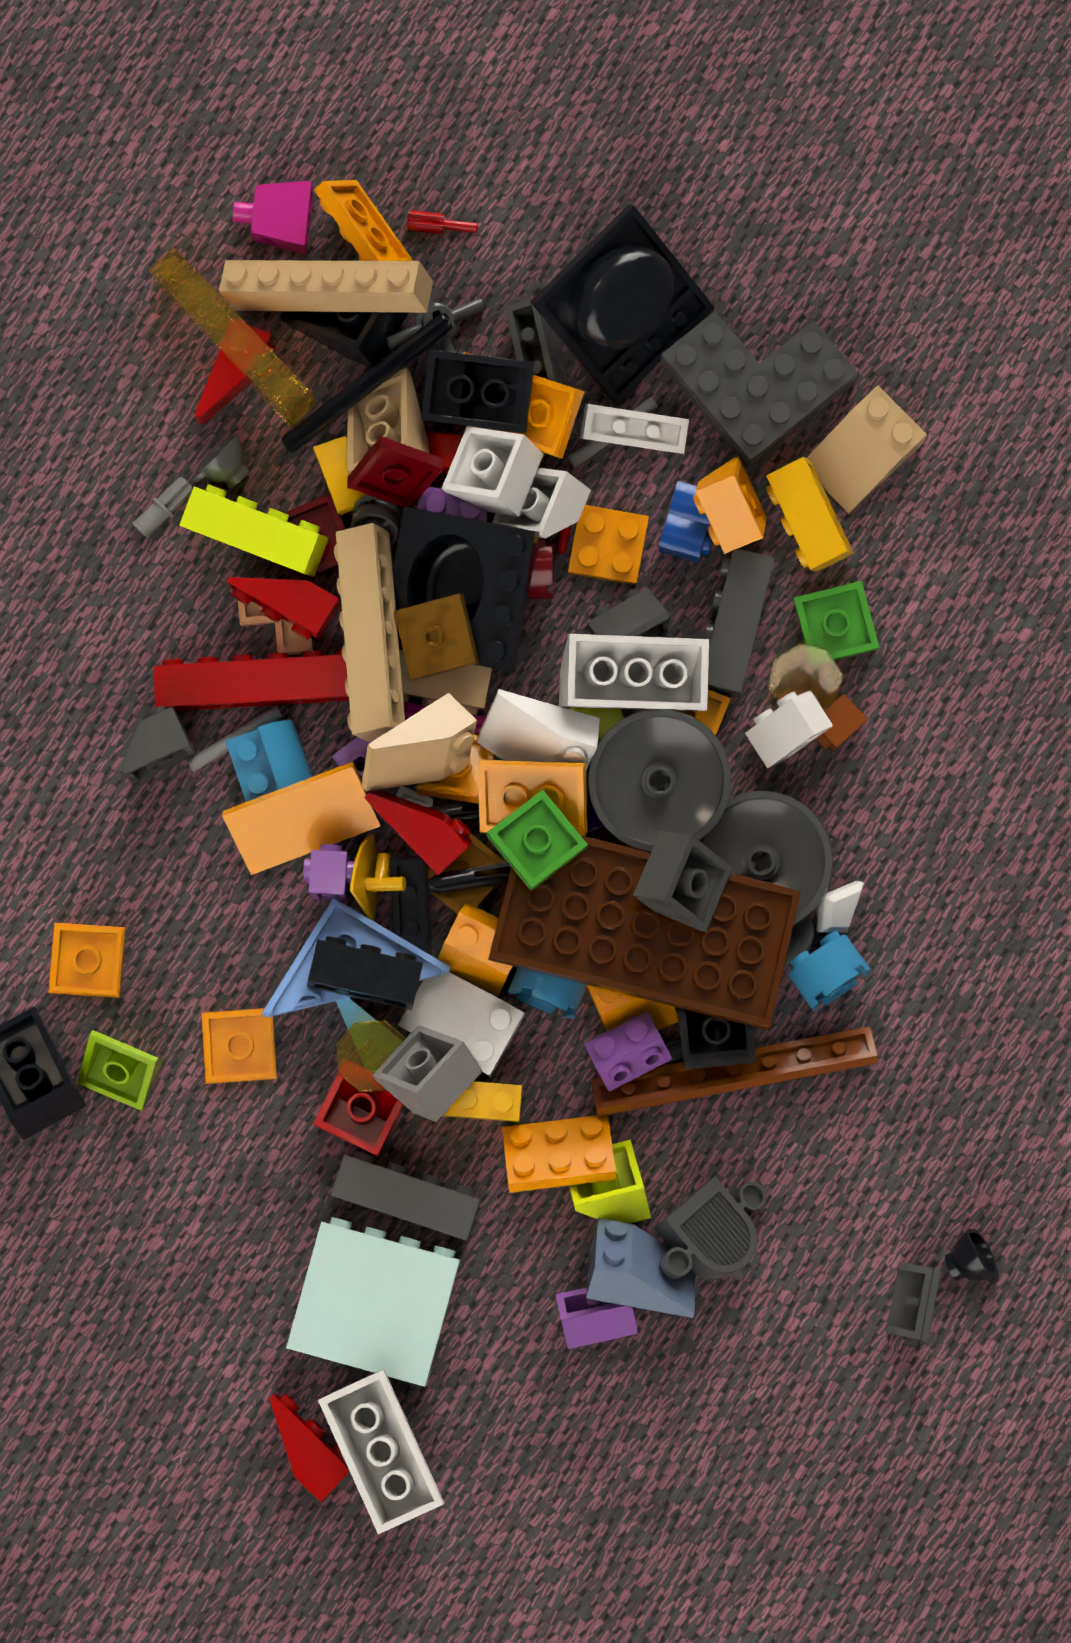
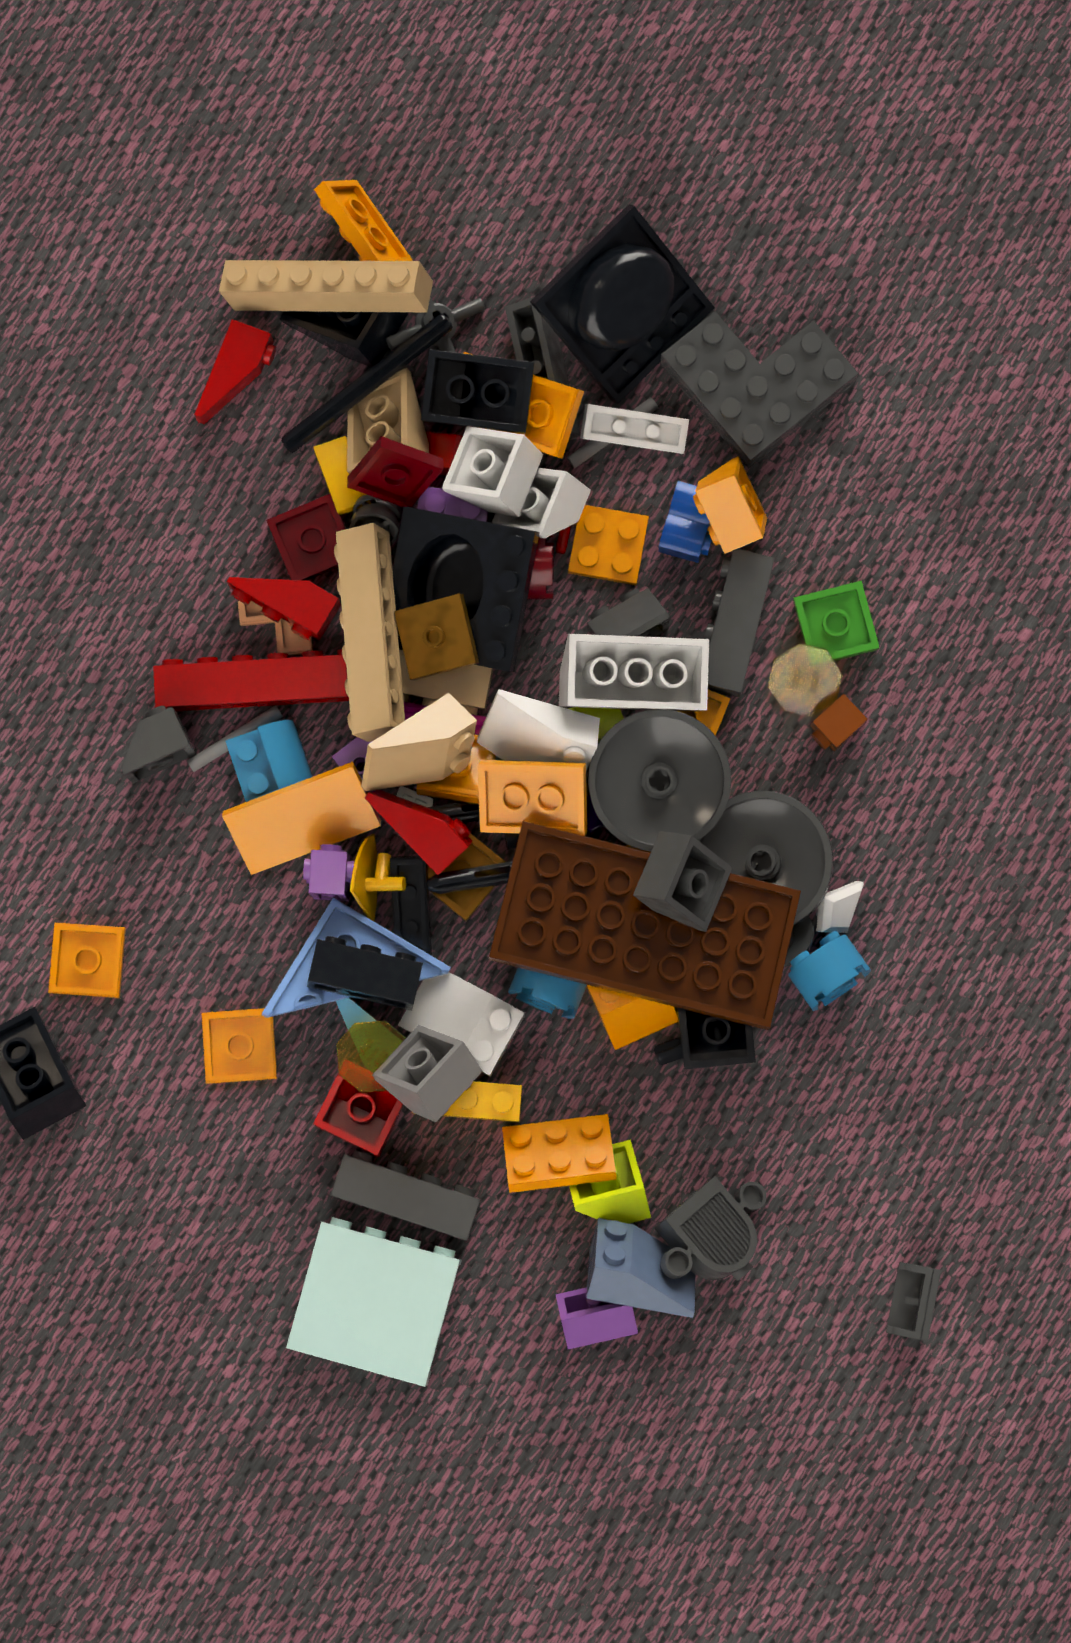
lime slope [77,1030,164,1111] -> none
light grey axle [132,477,193,539] -> none
clear yellow arch [148,248,316,427] -> none
neon yellow brick [179,484,329,577] -> none
dark grey piece [192,434,249,489] -> none
dark pink torso [233,181,314,254] -> none
red slope [269,1393,350,1502] -> none
white slope [318,1369,445,1534] -> none
red axle [407,210,478,234] -> none
light orange slope [438,902,513,996] -> none
bright green plate [486,790,588,891] -> none
medium lavender brick [584,1011,672,1092] -> none
dark orange plate [591,1026,878,1117] -> none
white brick [745,690,833,769] -> none
yellow brick [766,457,854,572] -> none
tan slope [807,385,927,514] -> none
black piece [945,1229,999,1284] -> none

